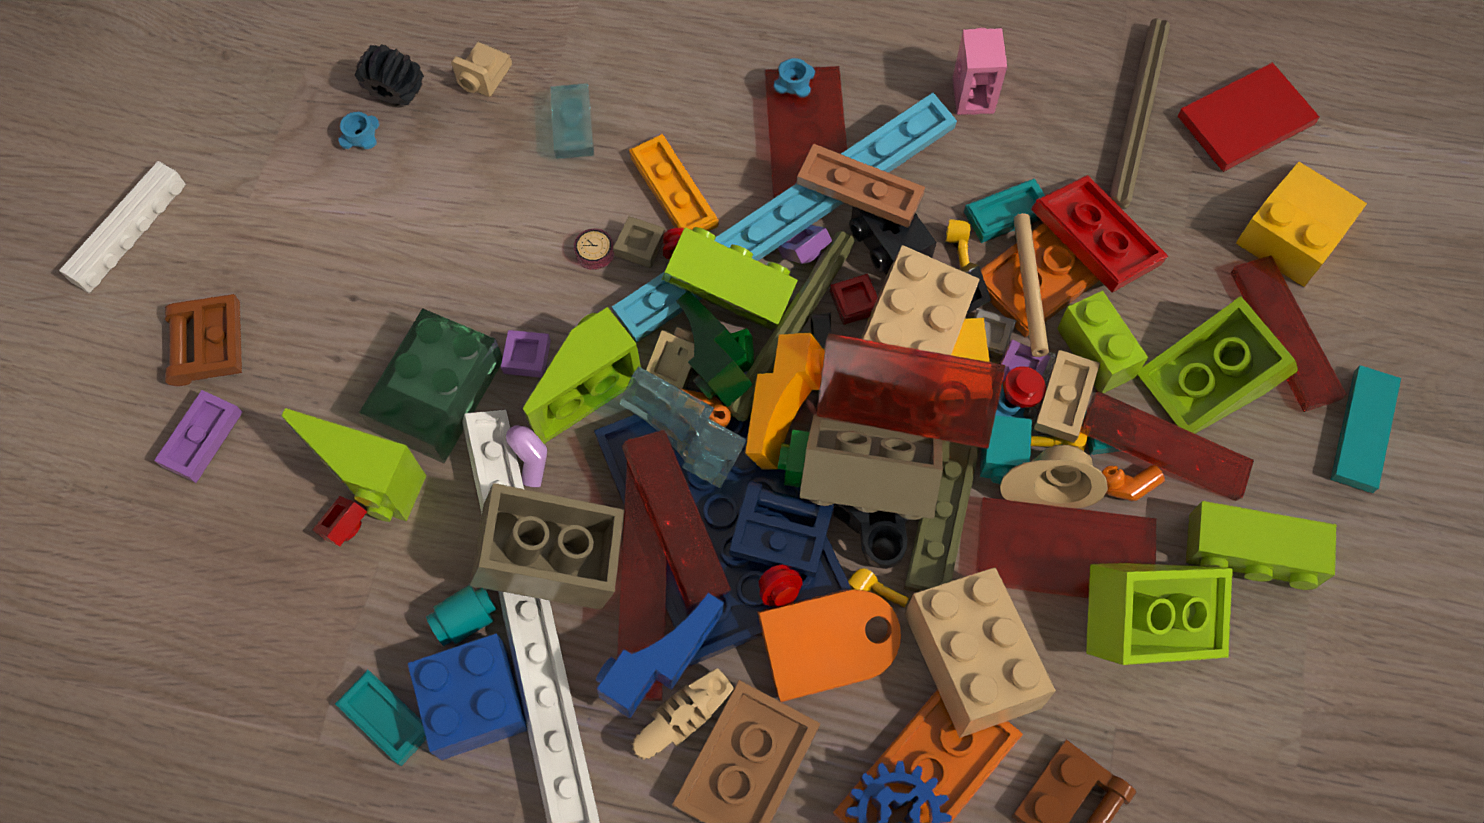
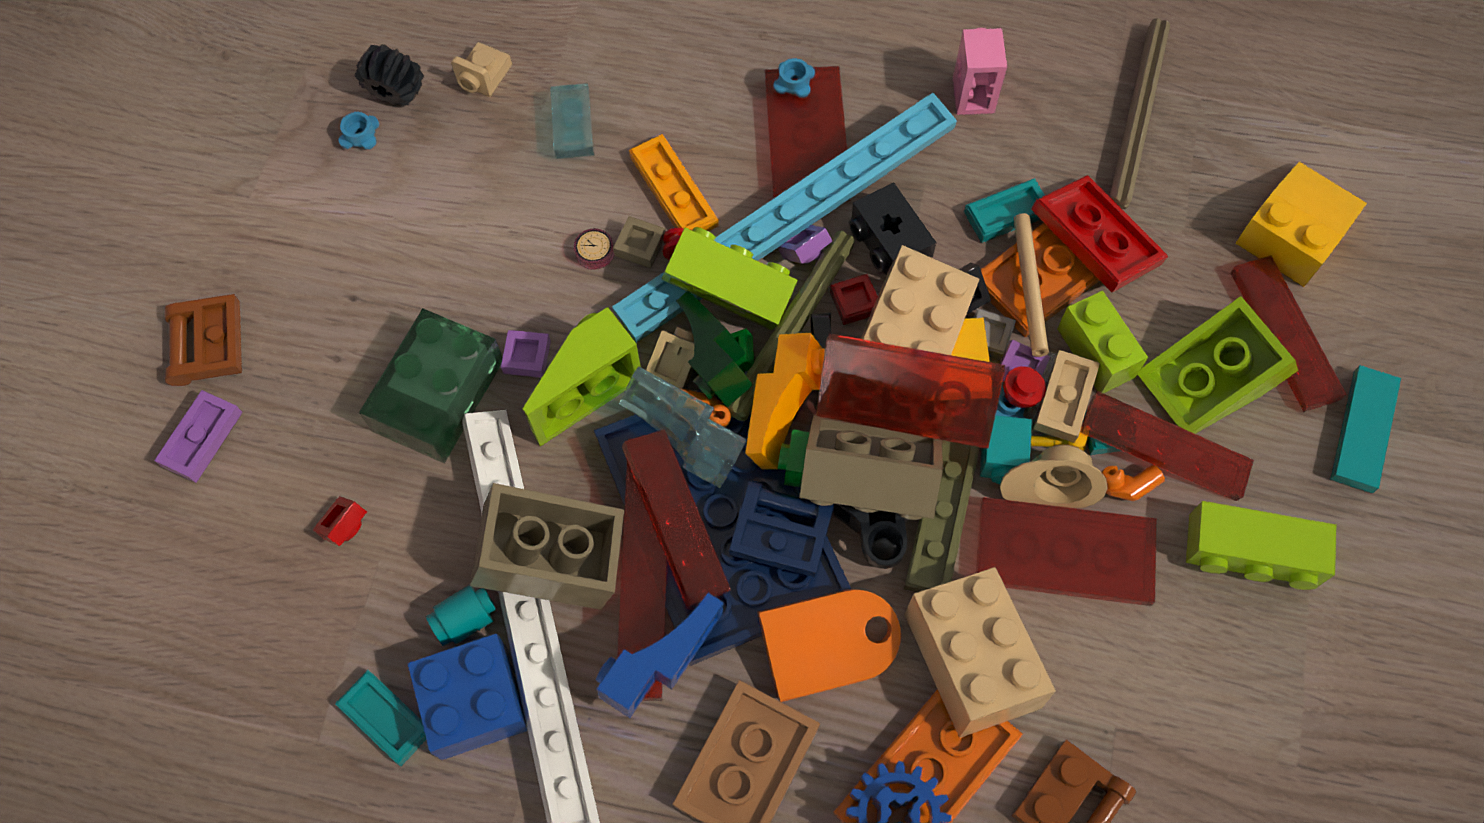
white piece [59,161,186,293] -> none
lime slope [281,408,426,522] -> none
lavender arm [506,425,547,487] -> none
tan hinge [631,668,734,760] -> none
red plate [758,565,803,606] -> none
nougat plate [797,144,925,228] -> none
yellow hand [848,568,909,607] -> none
yellow hand [945,219,970,268] -> none
lime slope [1086,563,1233,665] -> none
red tile [1178,62,1320,172] -> none

